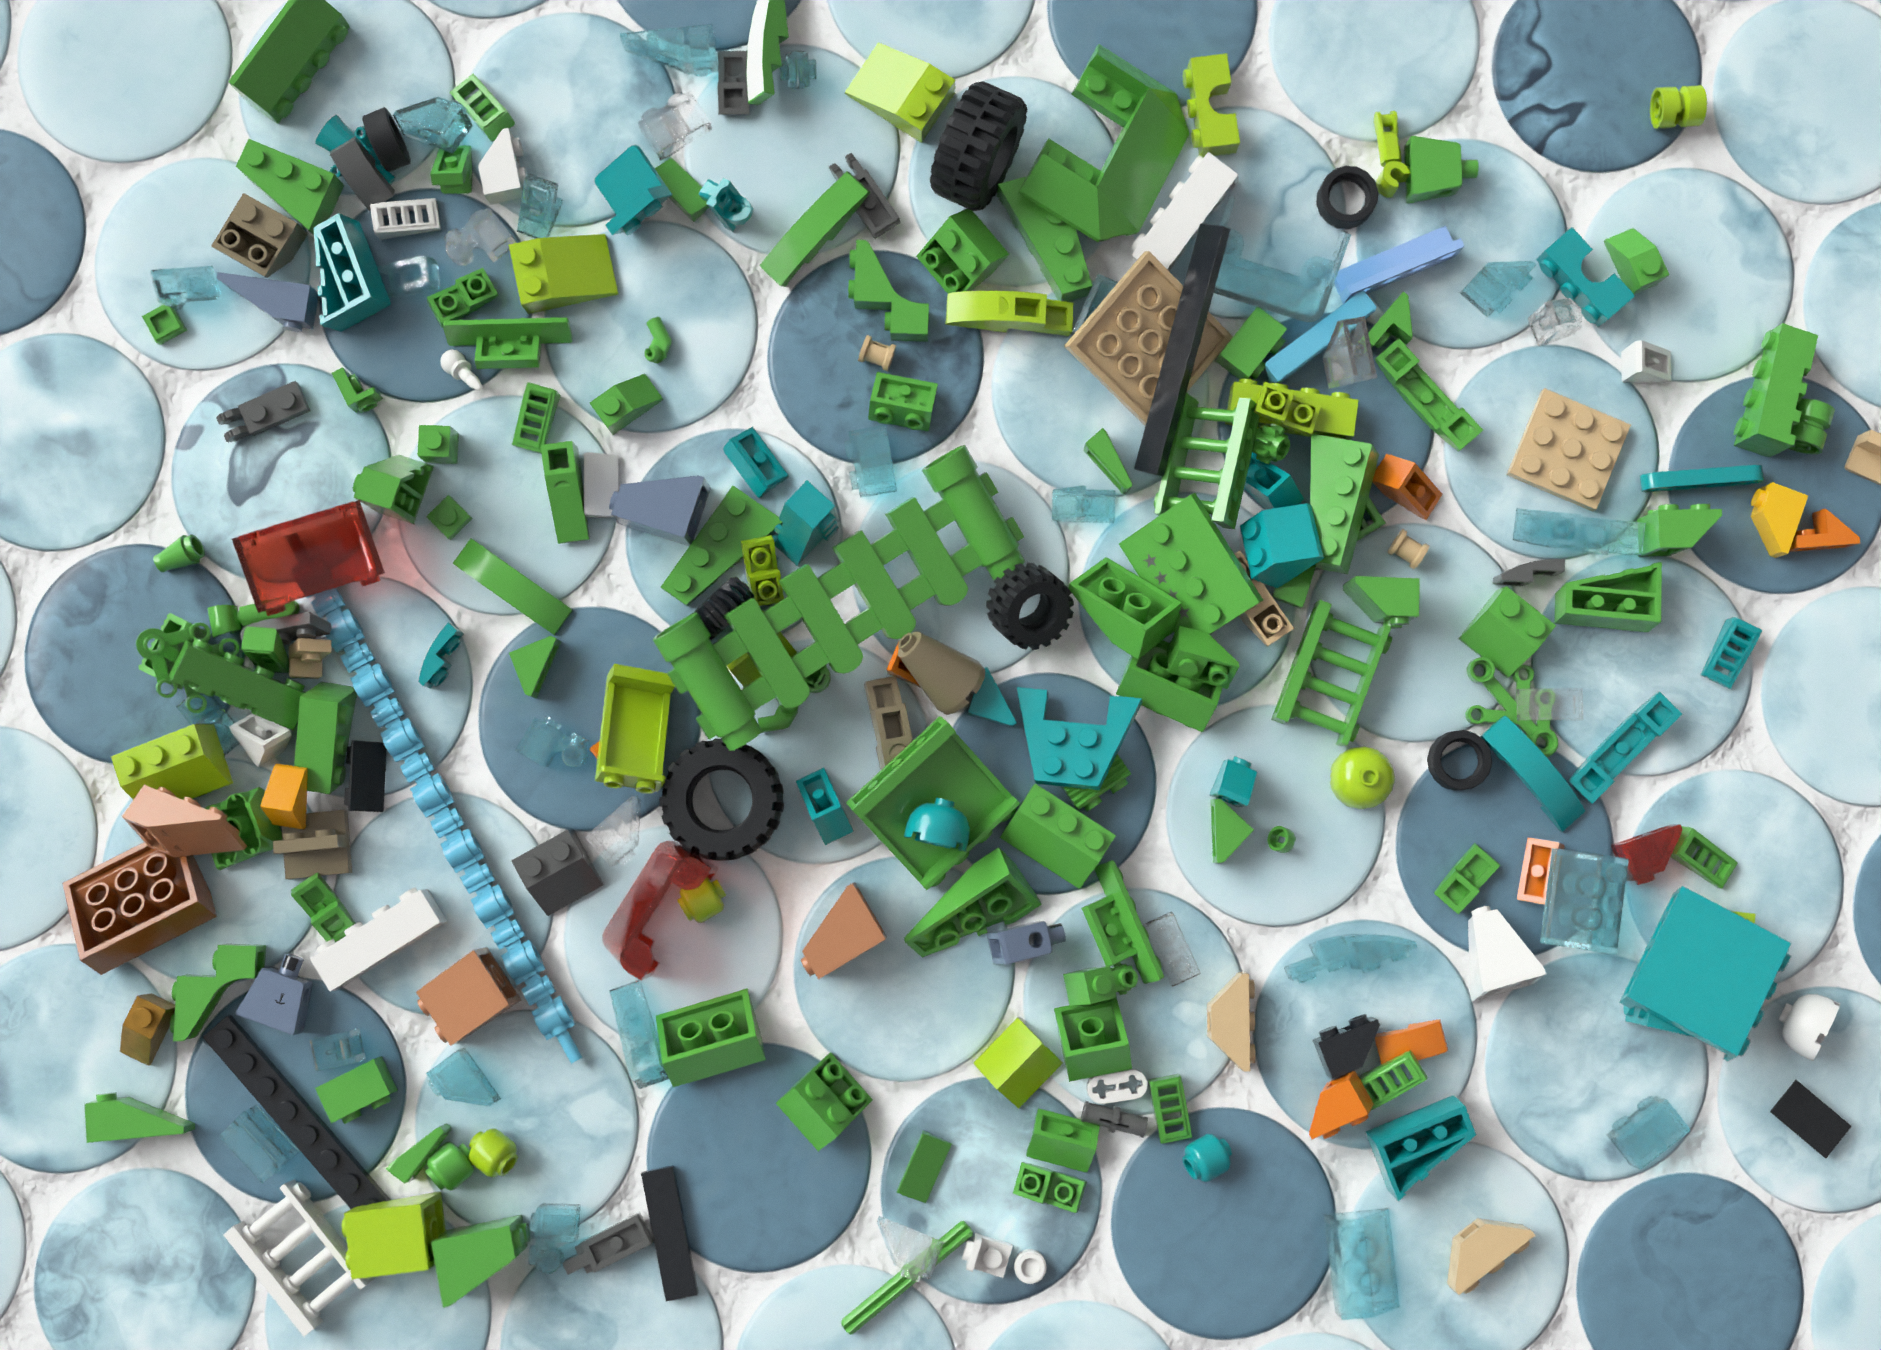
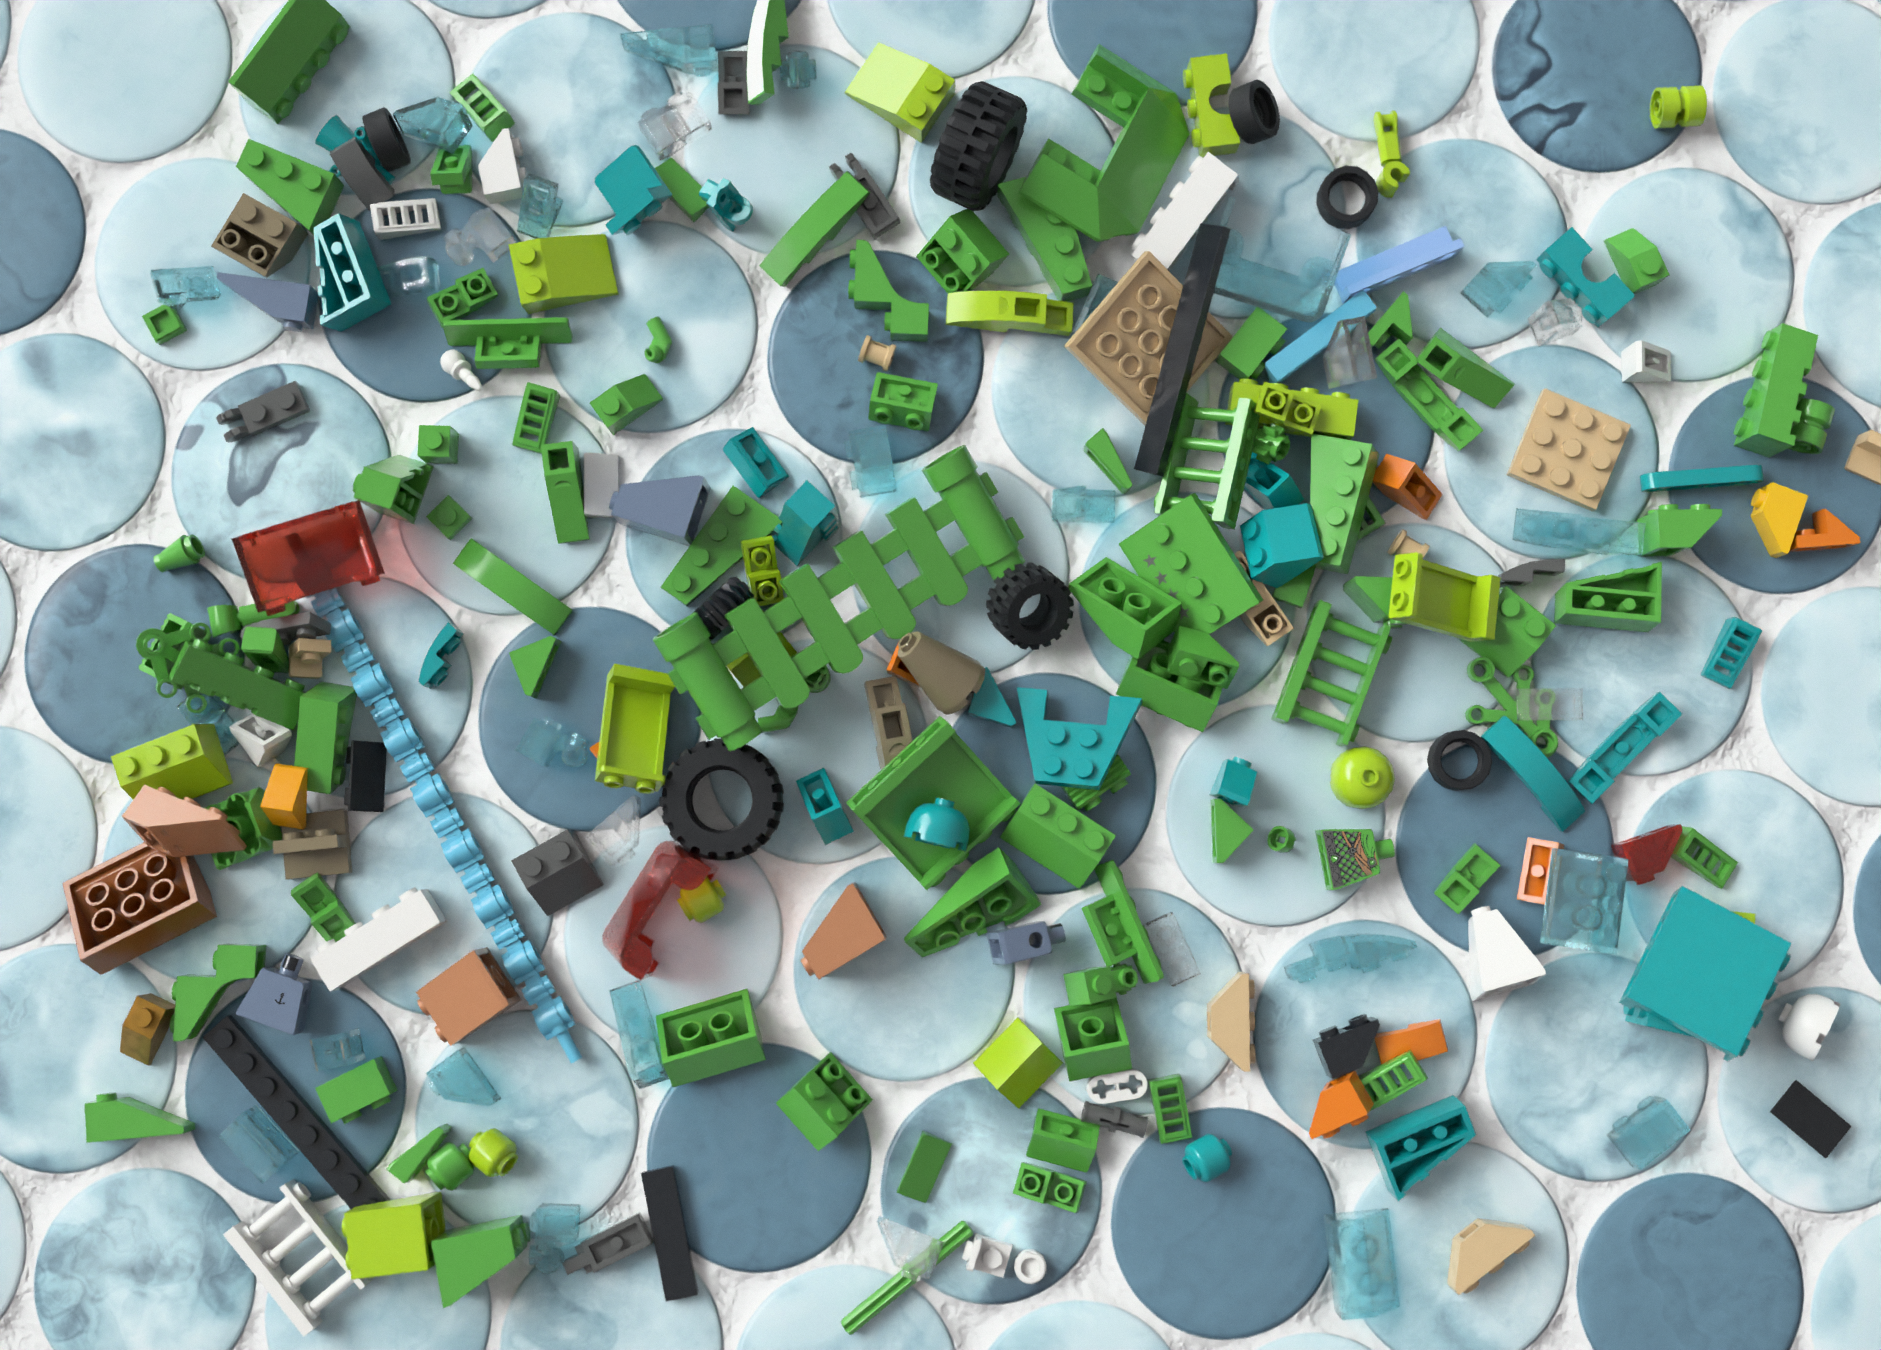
bright green bracket [332,367,383,413] -> none
bright green torso [1404,136,1479,203] -> none
none -> black tyre [1228,80,1280,144]
none -> torso [1315,829,1395,890]
none -> lime panel [1388,552,1501,642]
none -> bright green slope [1416,327,1515,408]

